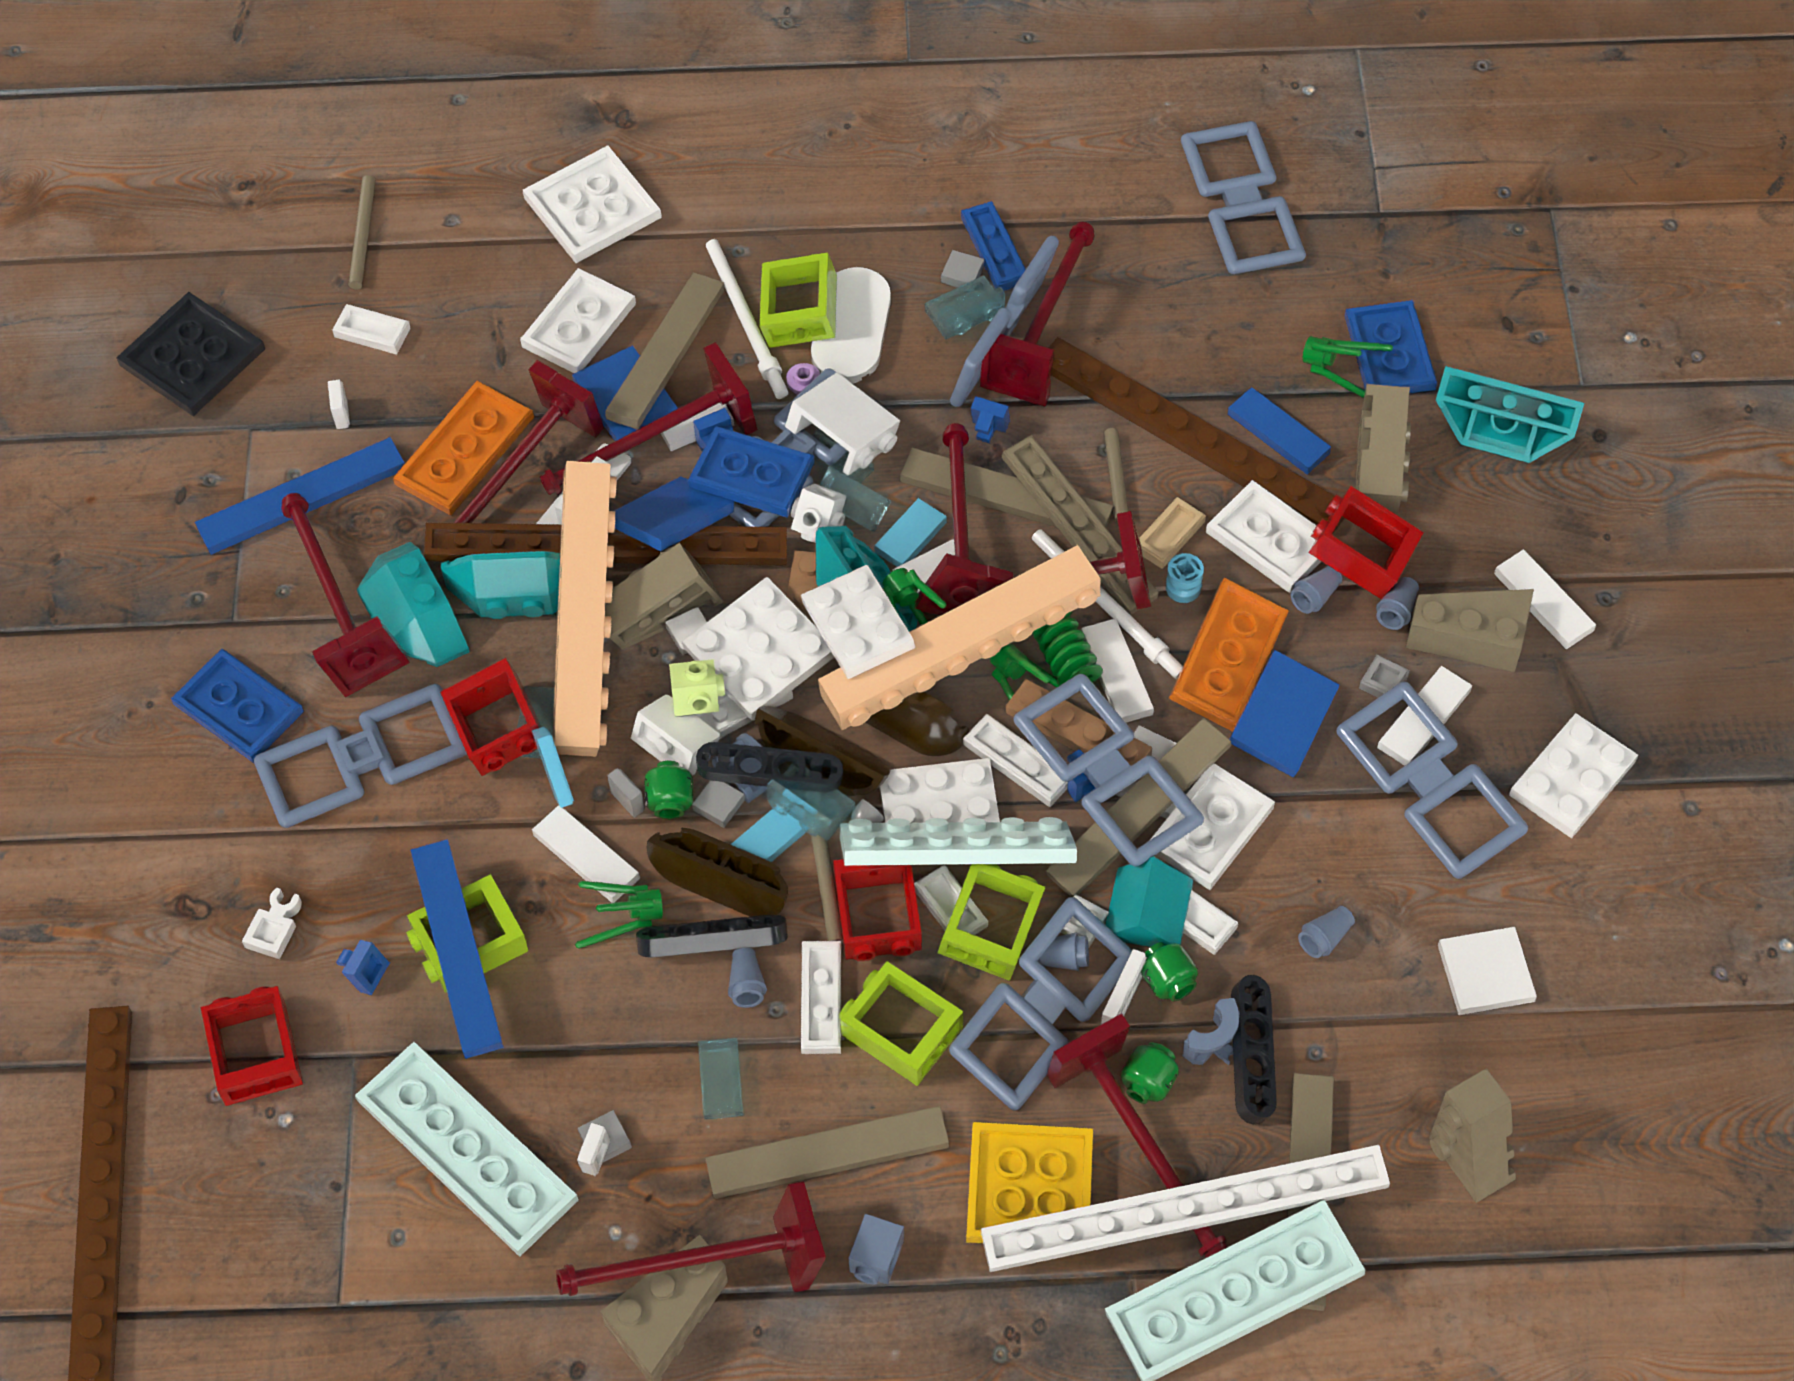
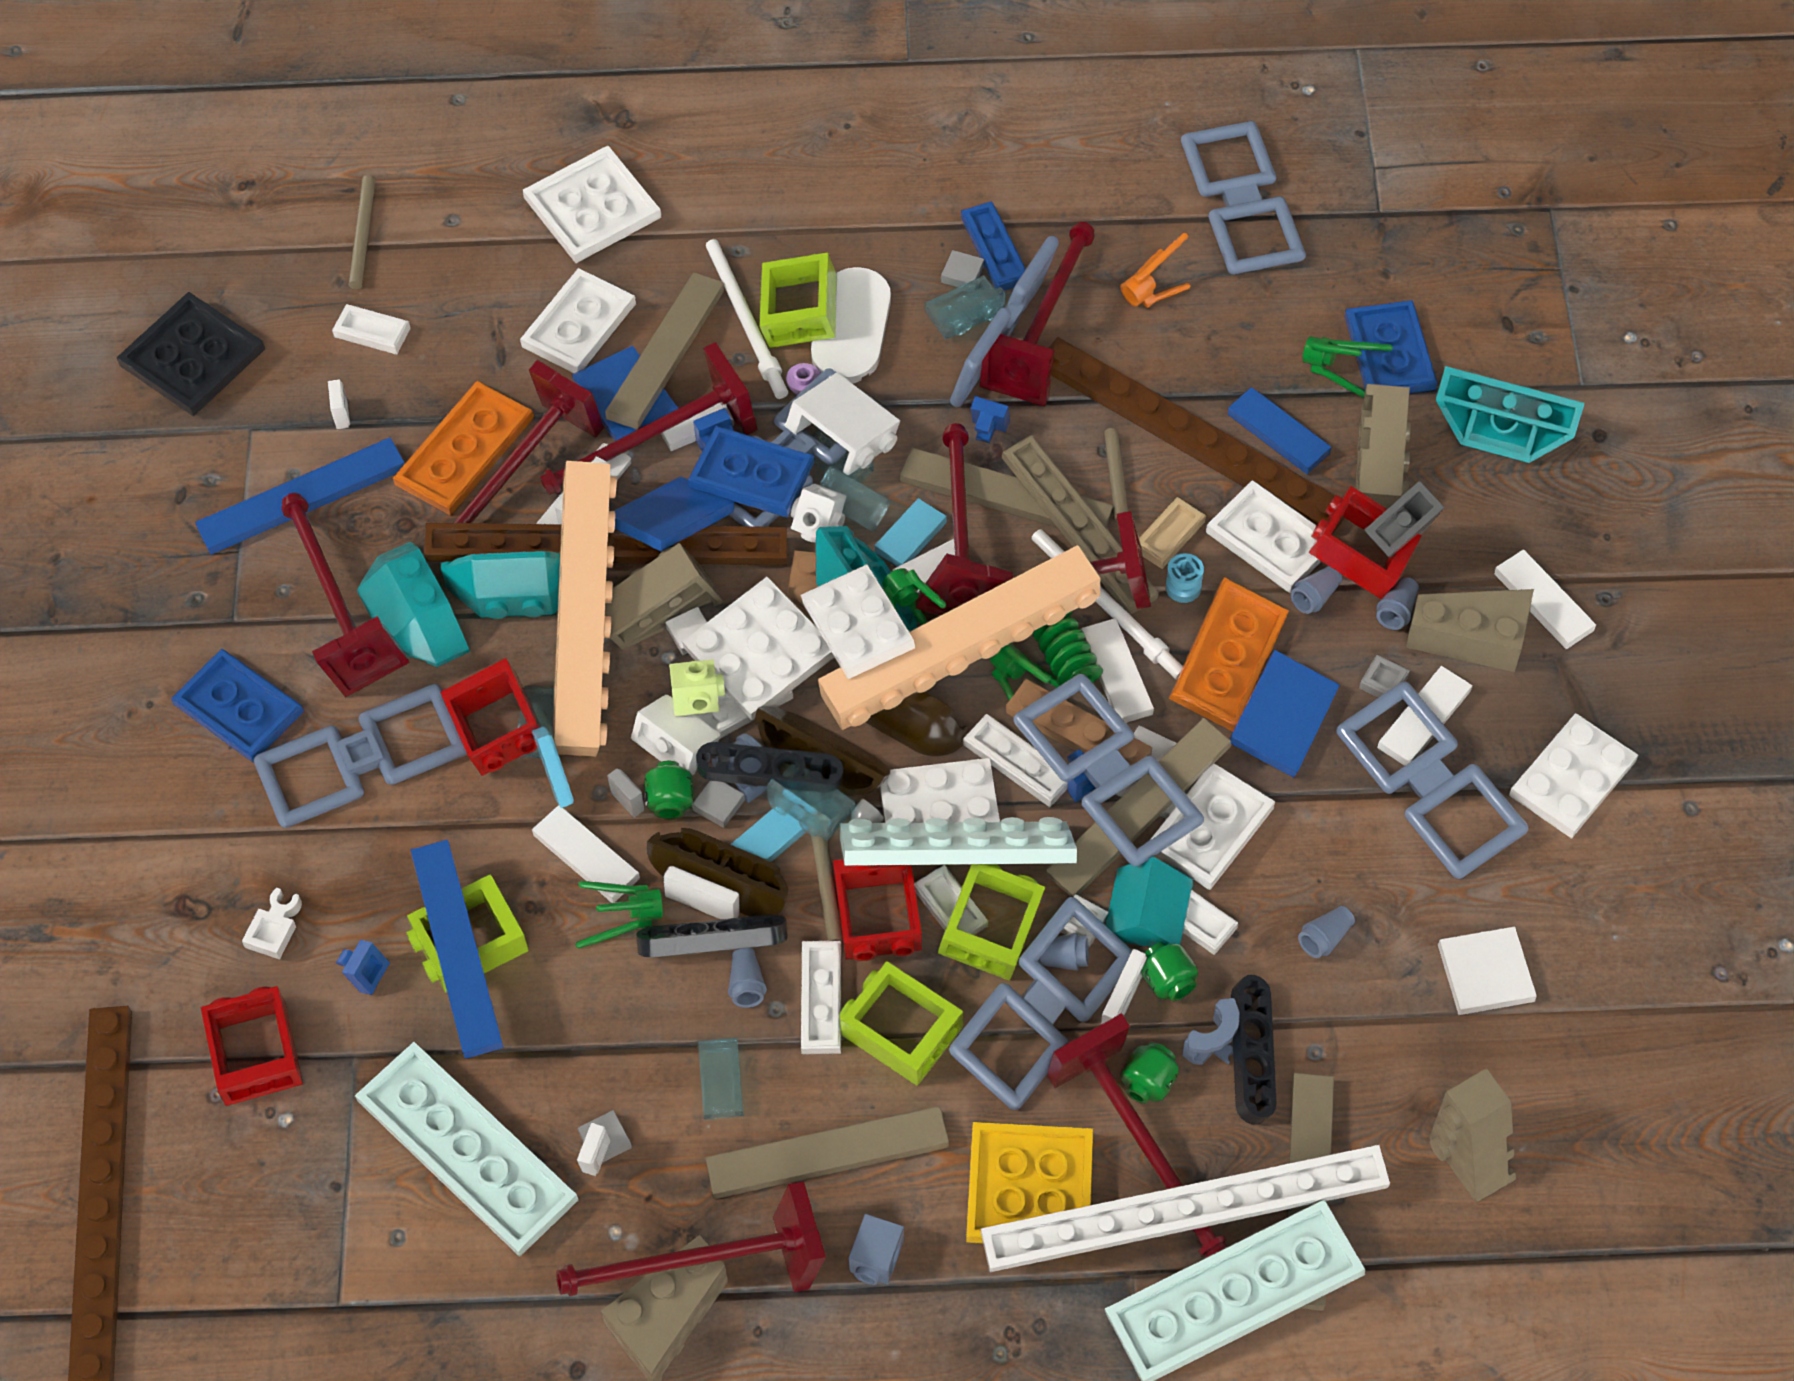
none -> white tile [664,866,739,919]
none -> orange plant [1120,233,1191,308]
none -> dark grey slope [1365,481,1445,558]

